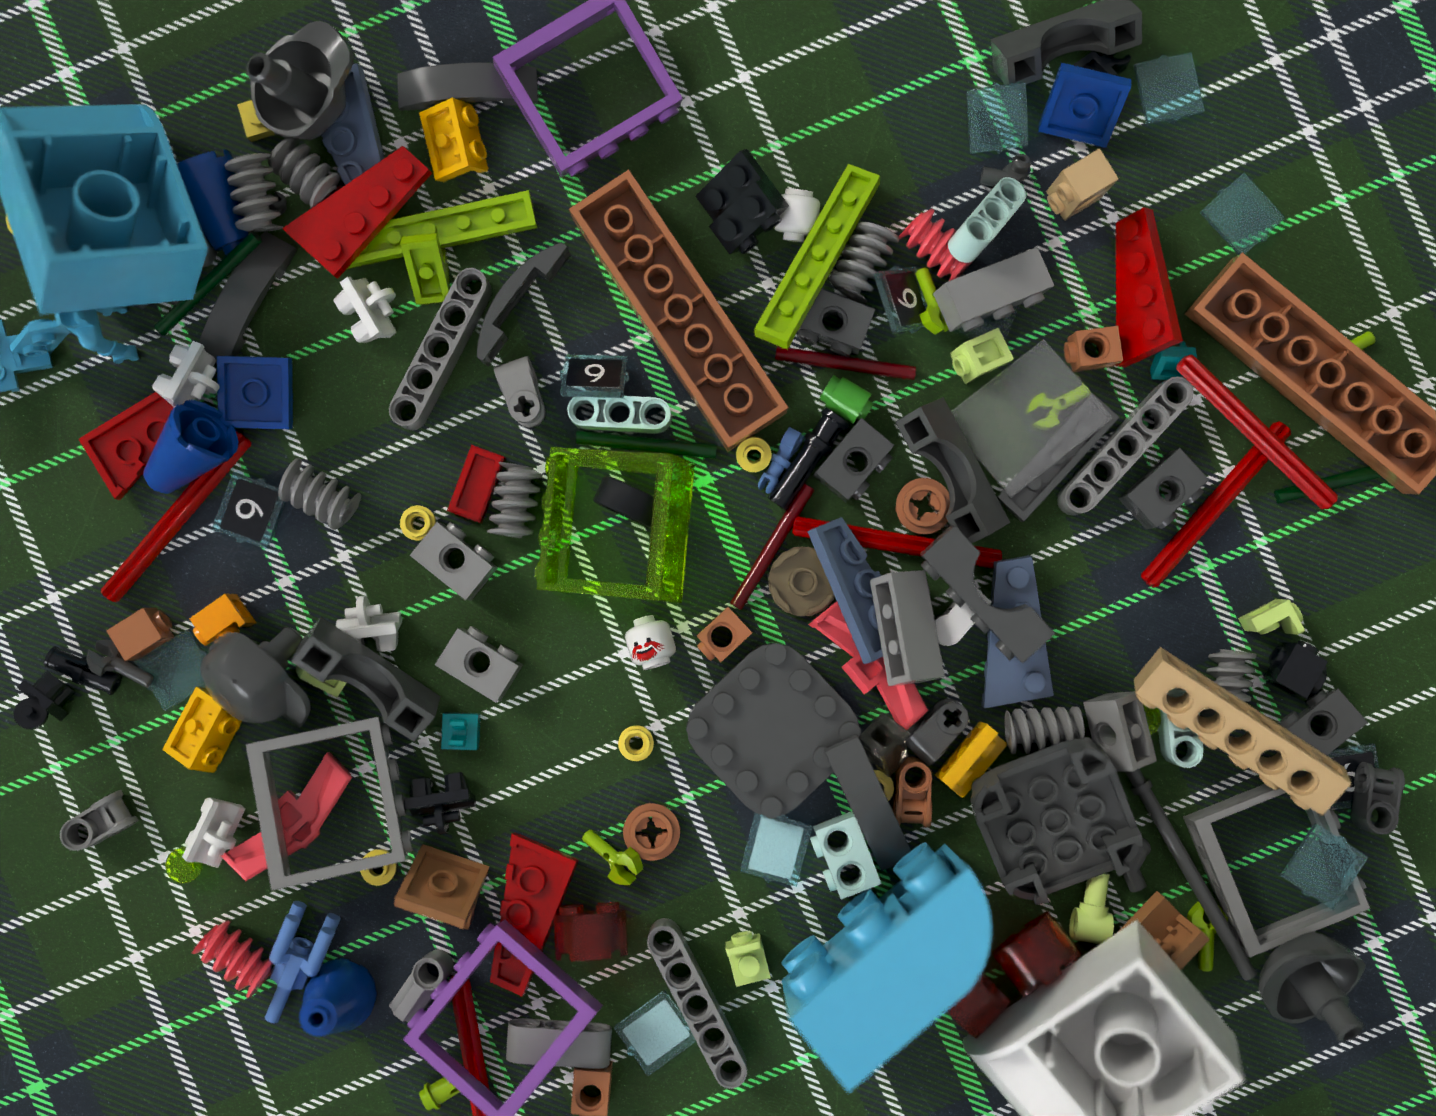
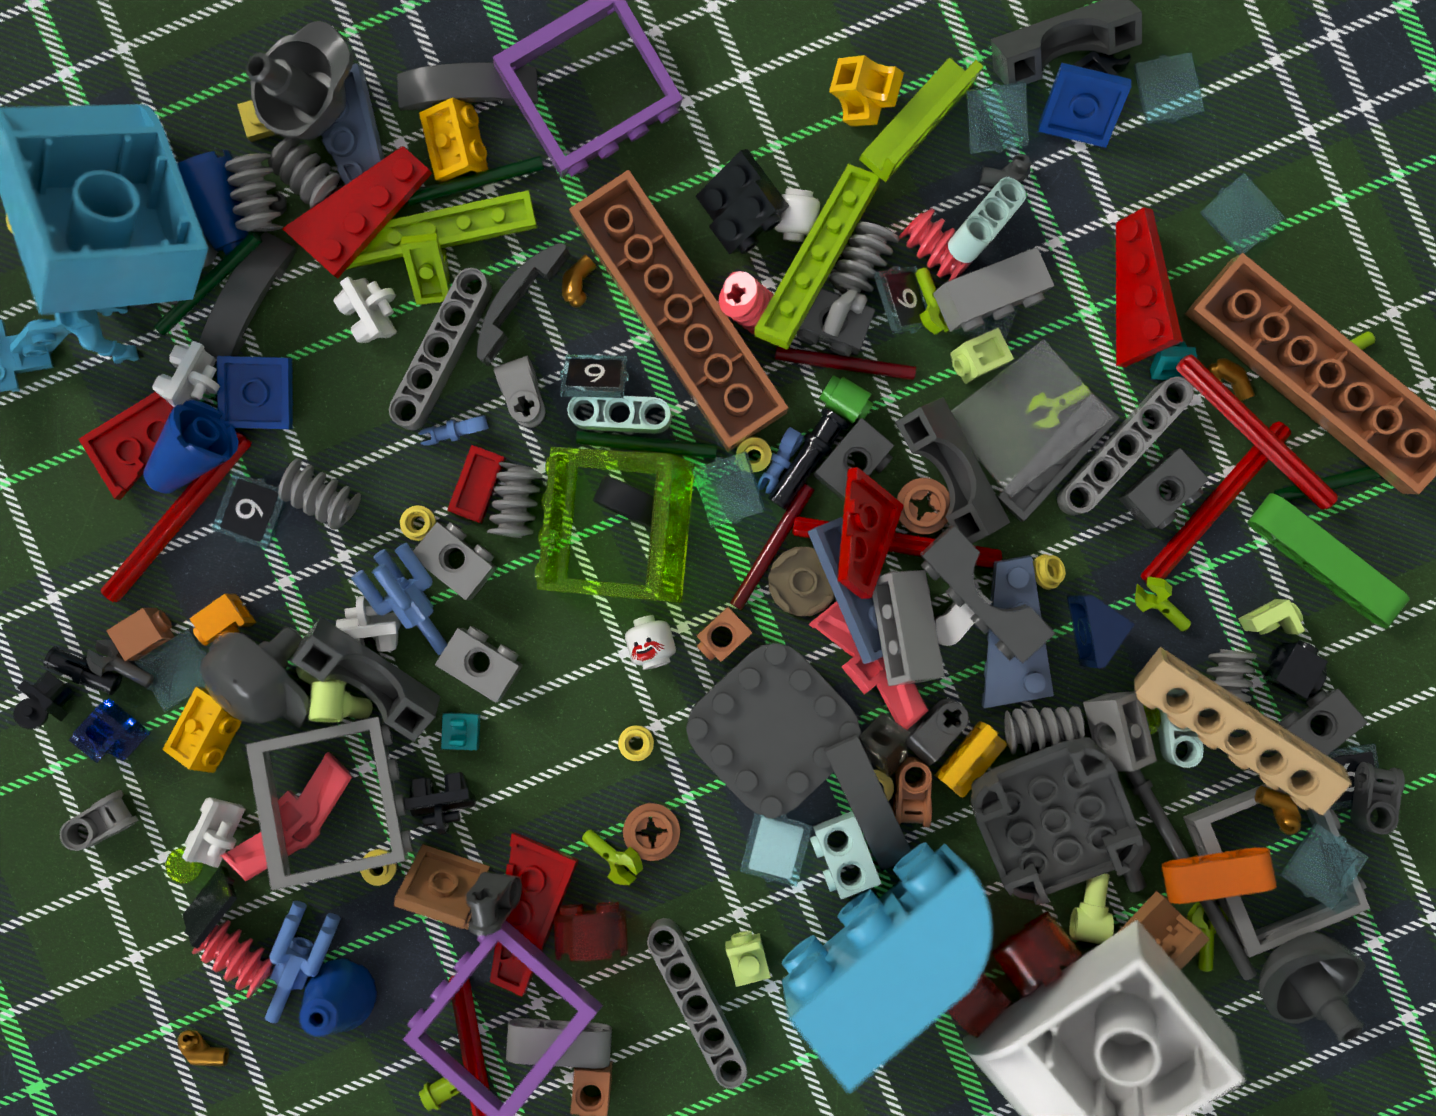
light grey piece [389,949,454,1022] -> none
clear light blue piece [614,990,696,1076] -> none
tan brick [1046,148,1119,221] -> none
nougat brick [1064,326,1123,372] -> none
none -> clear blue brick [69,698,151,763]
none -> pearl gold arm [177,1029,229,1066]
none -> black piece [183,865,237,949]
none -> yellowish green pin [309,682,373,723]
none -> medium blue plant [351,543,447,655]
none -> dark green bar [408,156,545,206]
none -> medium blue piece [418,415,489,446]
none -> dark grey piece [465,872,522,936]
none -> pearl gold arm [562,254,597,308]
none -> clear light blue piece [692,451,765,528]
none -> coral piece [719,271,774,335]
none -> light grey arm [822,290,867,337]
none -> yellow brick [829,55,904,127]
none -> red wing [837,467,904,599]
none -> lime fence [859,57,984,182]
none -> light yellow plate [1033,554,1066,590]
none -> dark blue slope [1067,594,1135,668]
none -> lime bar [1135,577,1191,631]
none -> orange beam [1161,847,1277,904]
none -> pearl gold arm [1207,358,1255,401]
none -> bright green beam [1247,493,1410,629]
none -> pearl gold arm [1255,786,1301,834]

